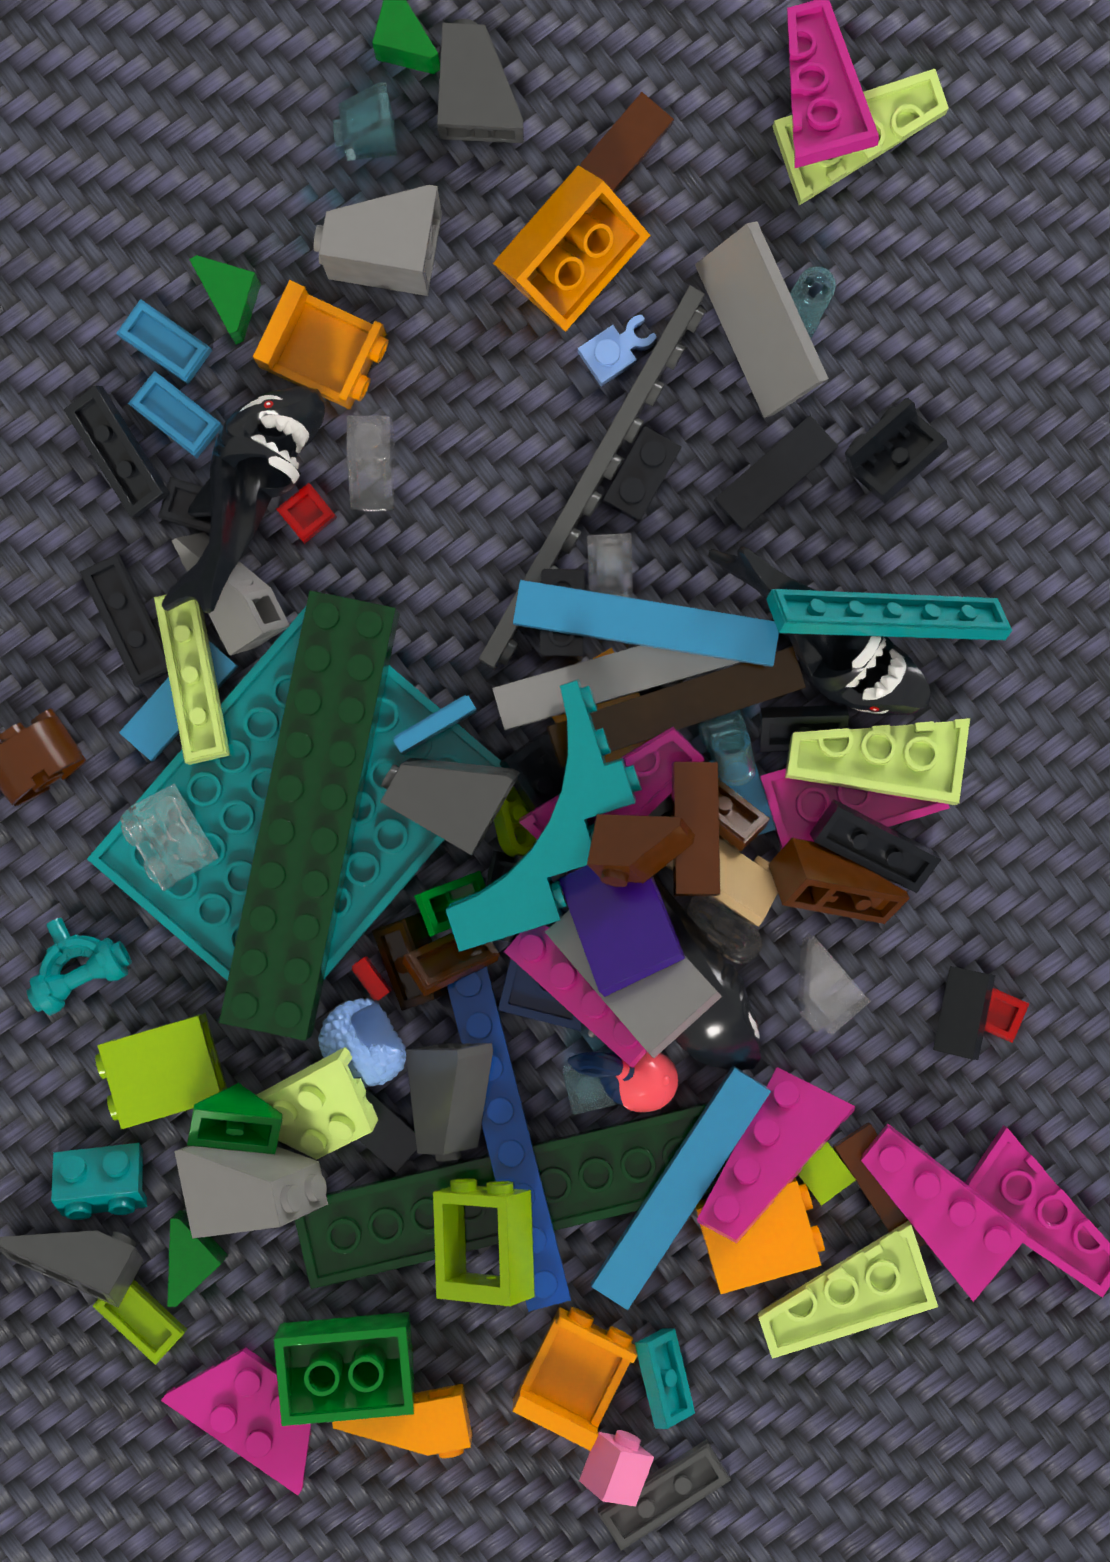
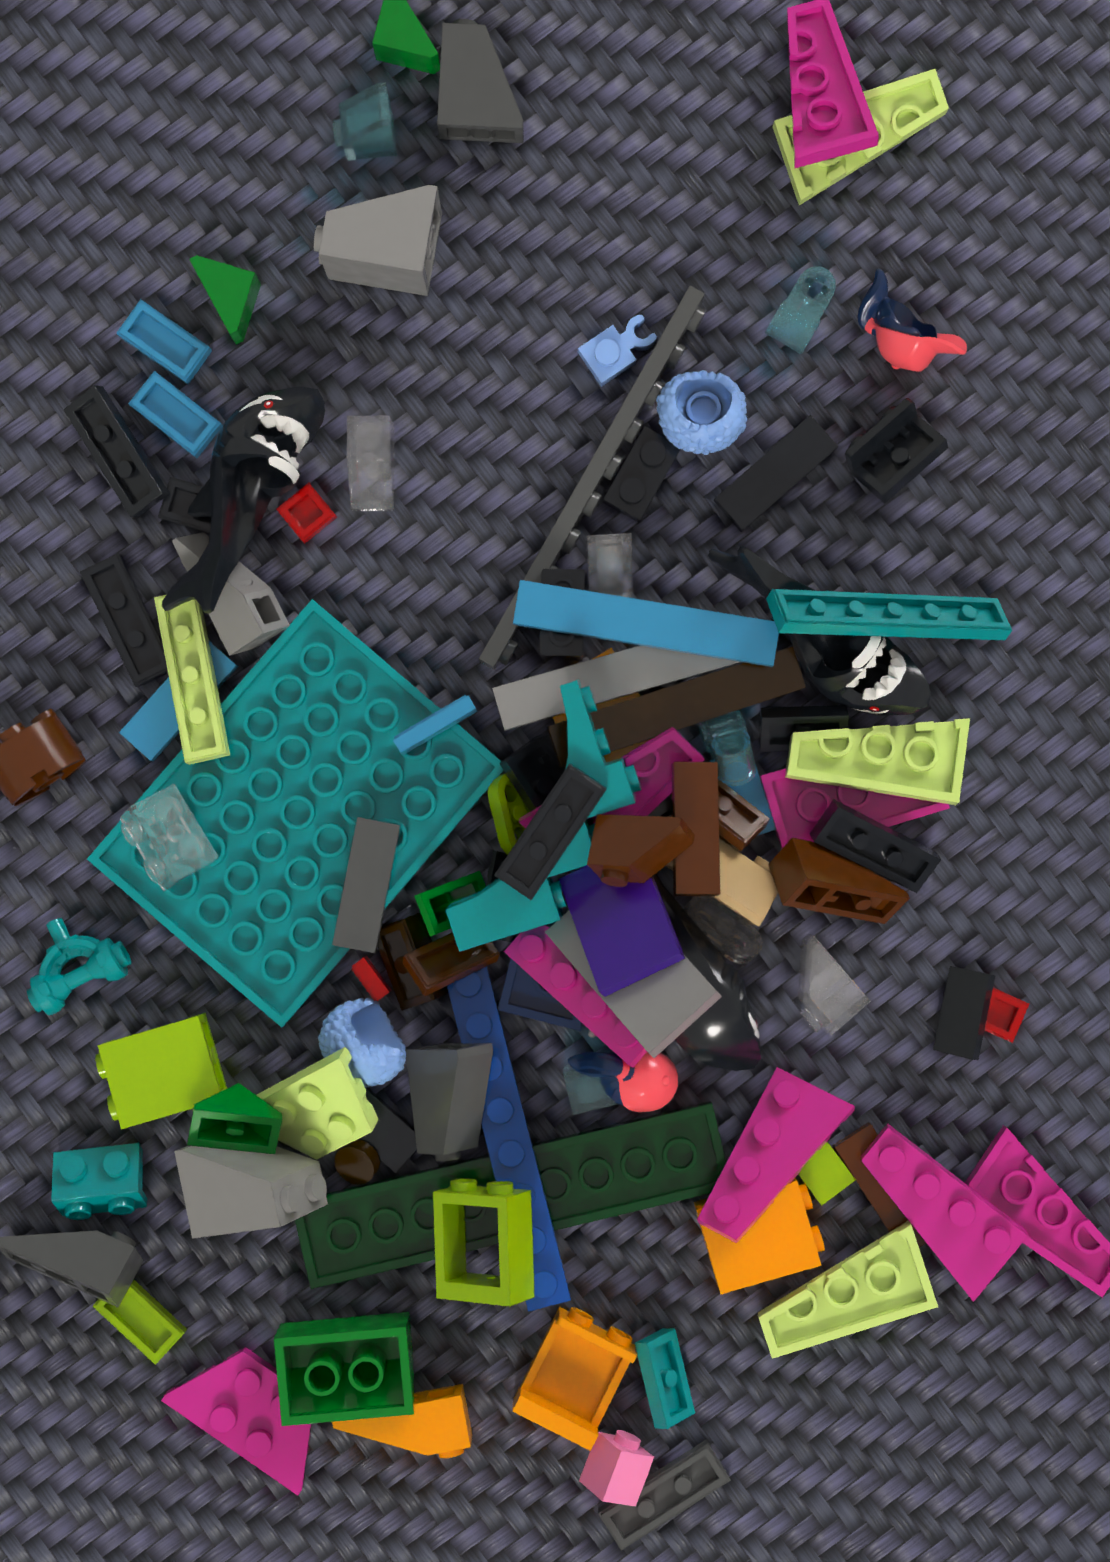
green slope [167,1211,228,1307] -> none
dark green brick [219,590,400,1041] -> none
light orange panel [253,280,389,410] -> none
dark grey slope [380,758,520,855] -> none
light orange slope [493,165,651,332] -> none
reddish brown tile [579,92,674,193] -> none
dark azure tile [591,1066,771,1310] -> none
light grey tile [695,221,829,418] -> none
none -> dark grey tile [332,817,401,953]
none -> dark brown tile [335,1139,380,1185]
none -> black tile [494,763,607,900]
none -> light blue hair [656,370,747,455]
none -> hair [857,269,967,372]

